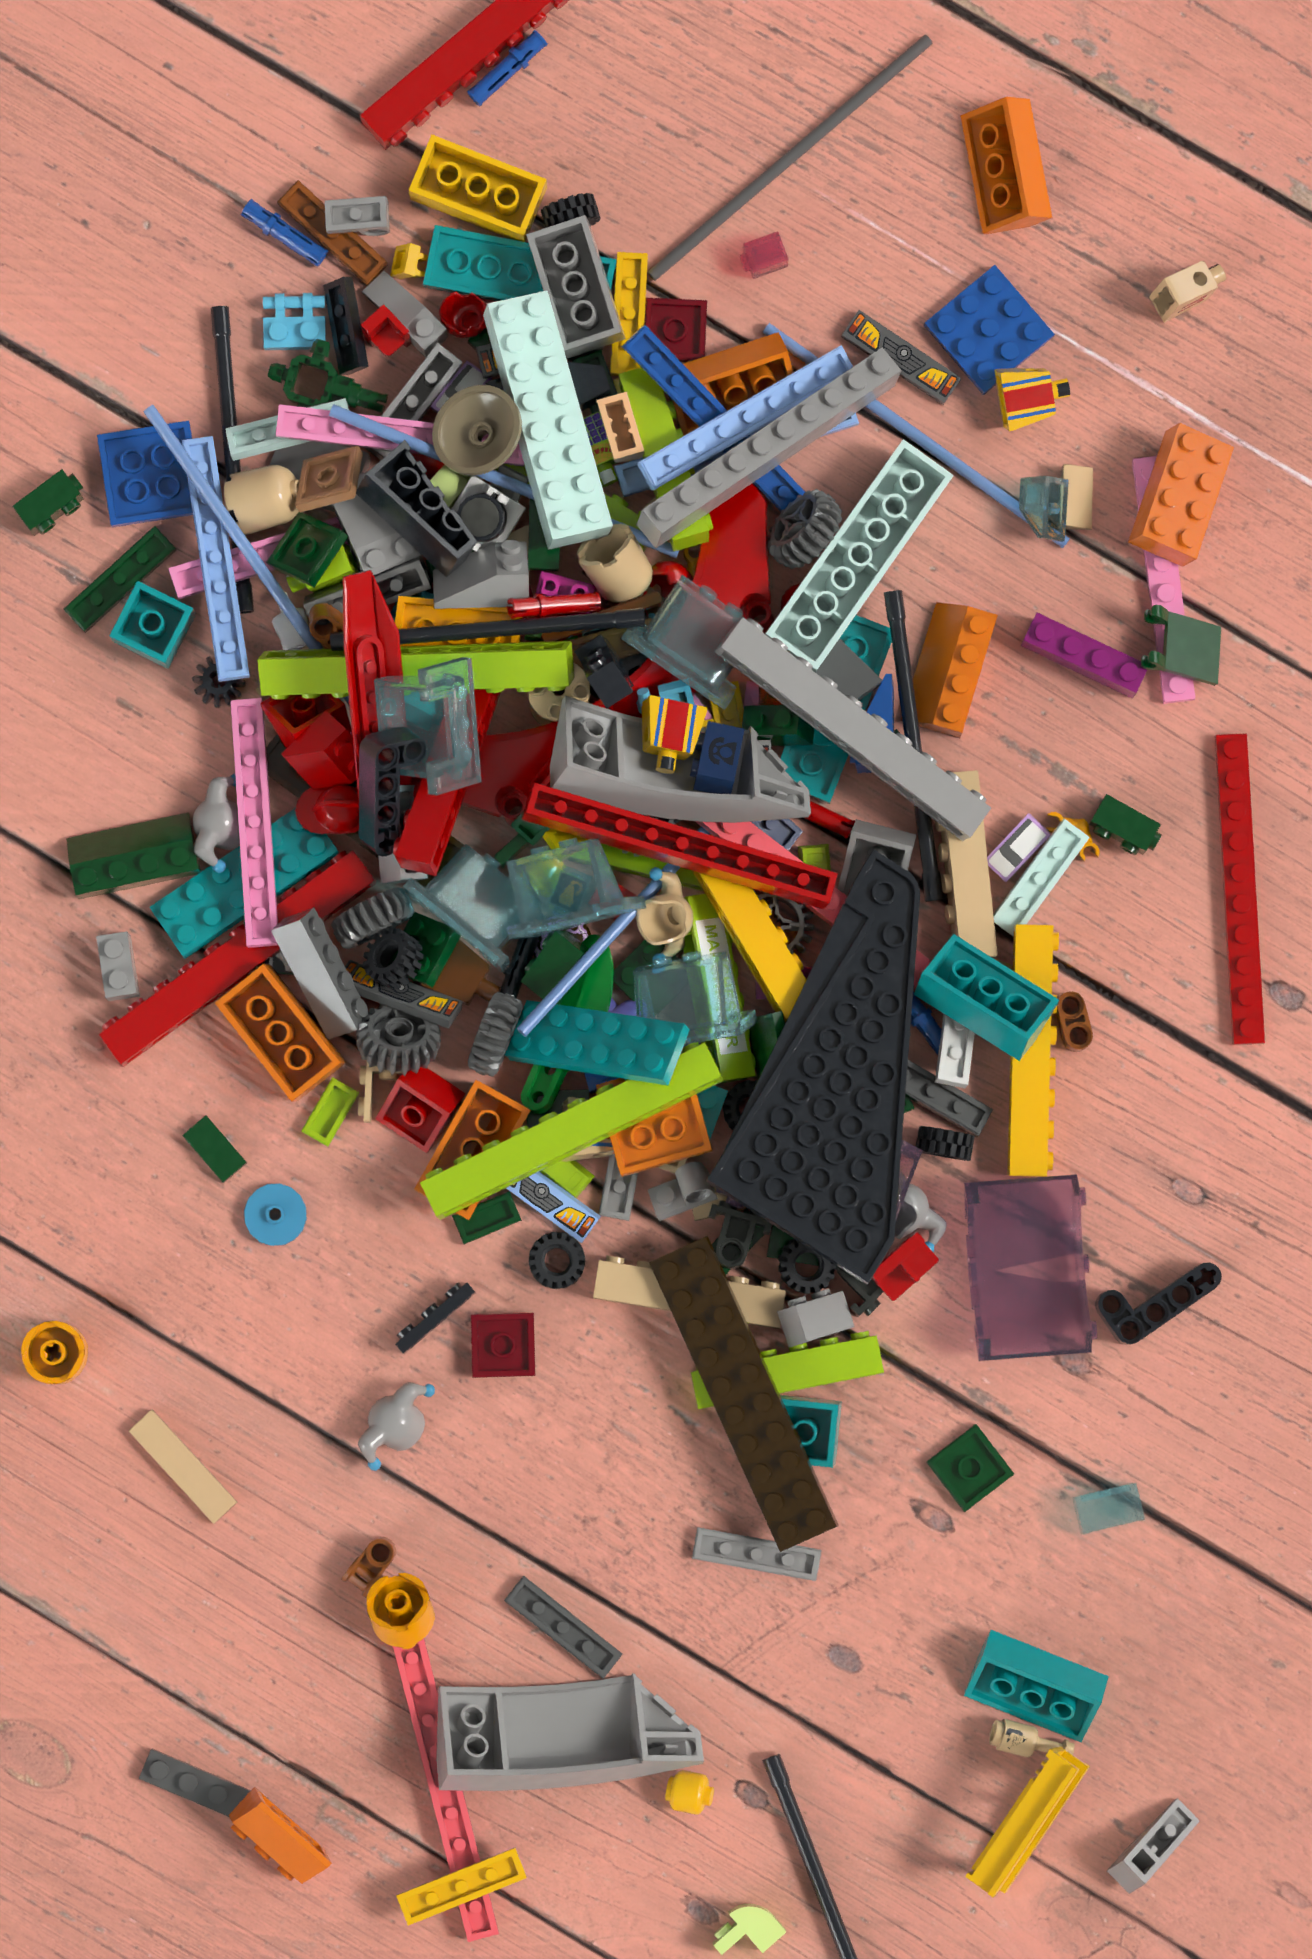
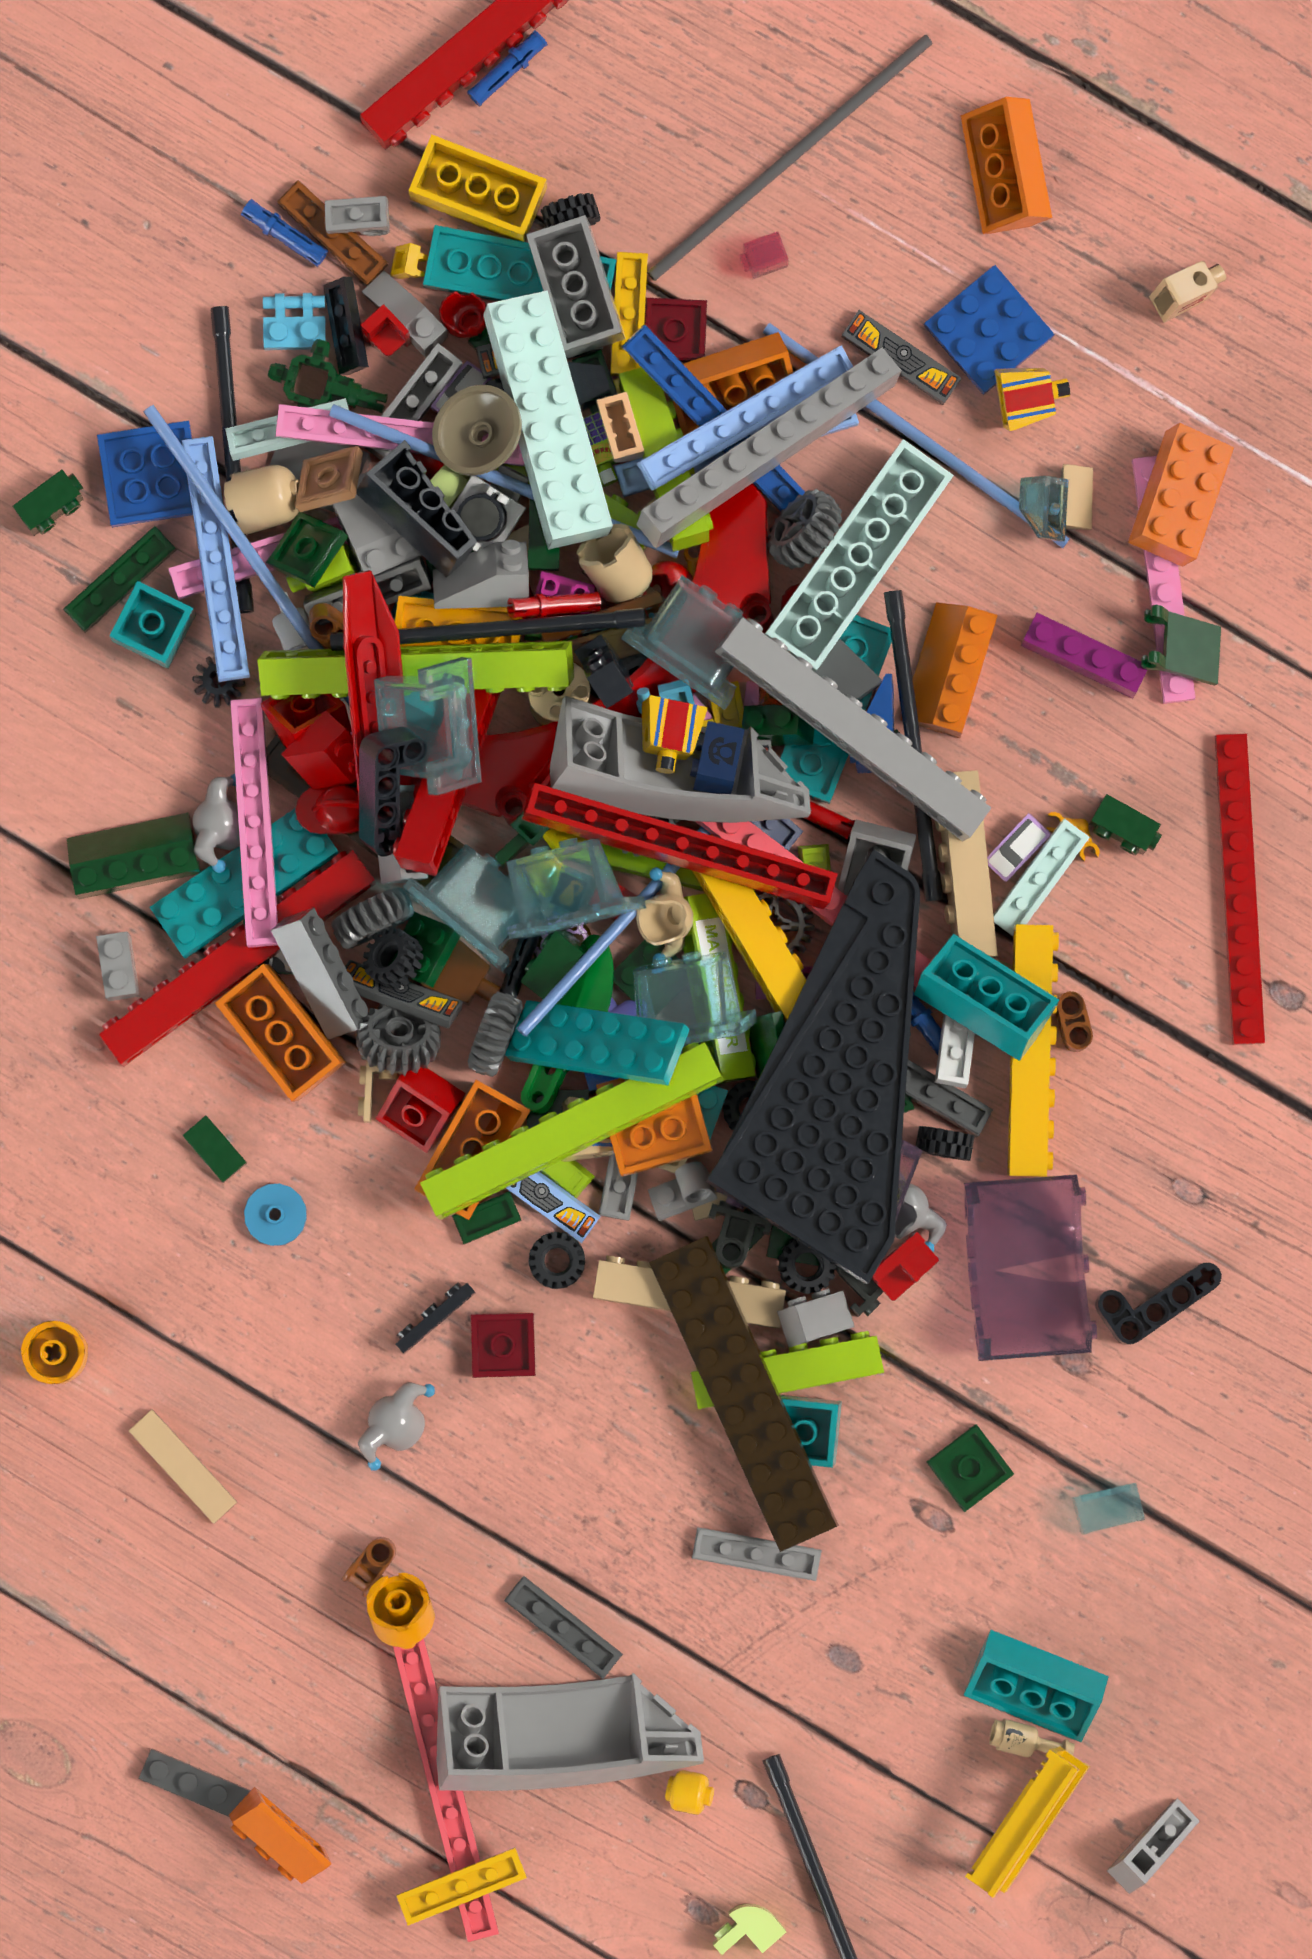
lime tile [301,1077,359,1147] -> none

